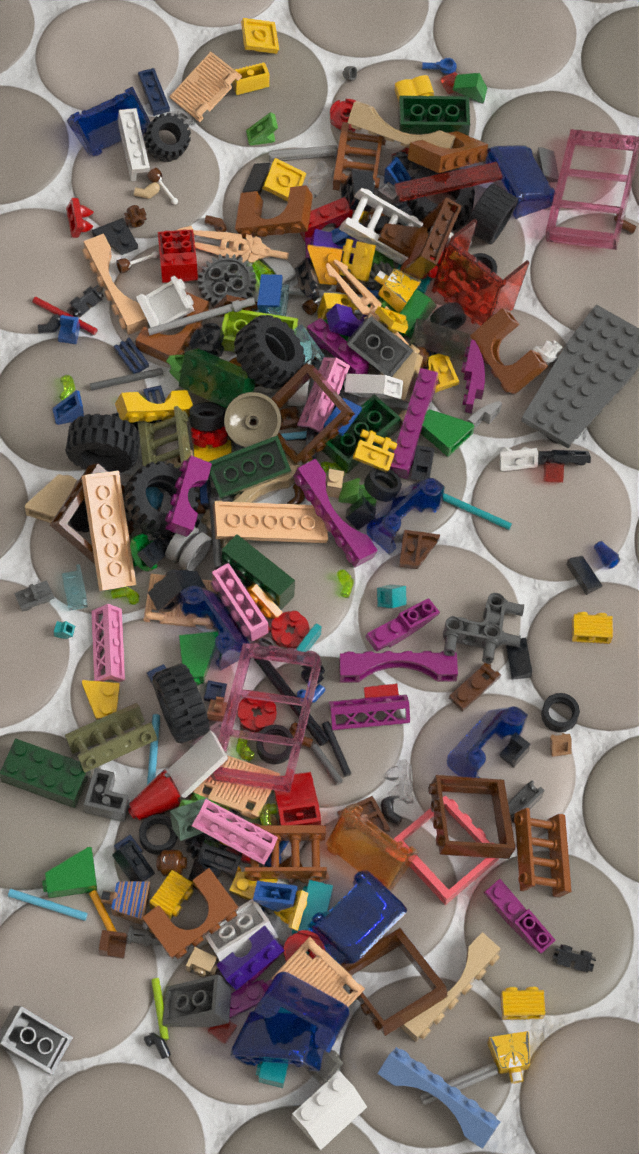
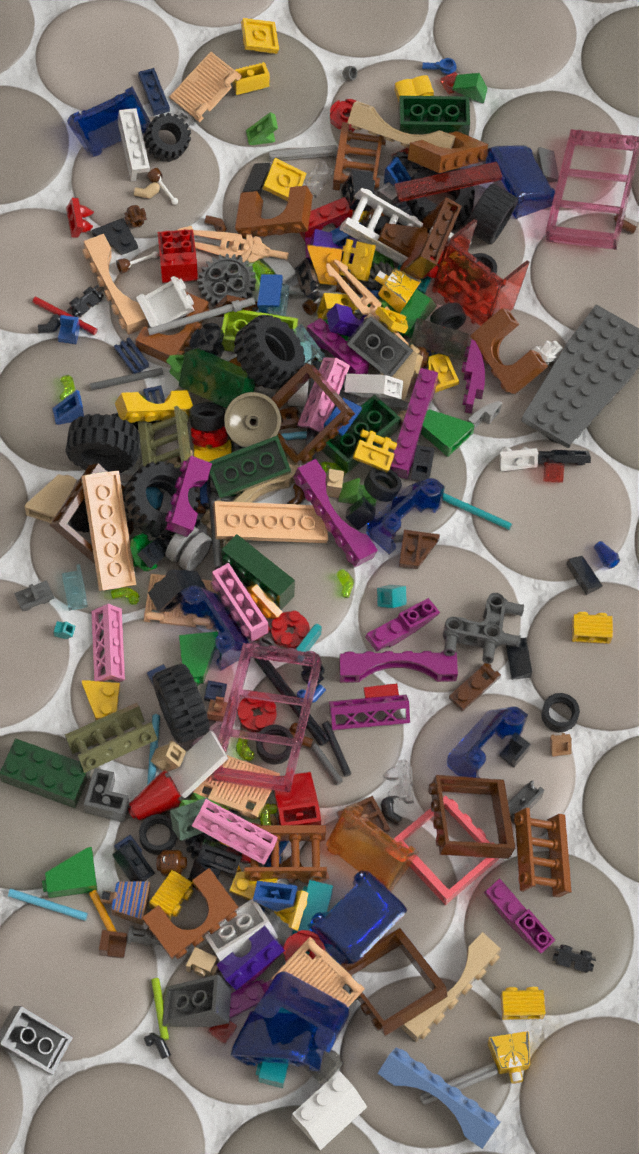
none -> tan brick [151,740,186,772]

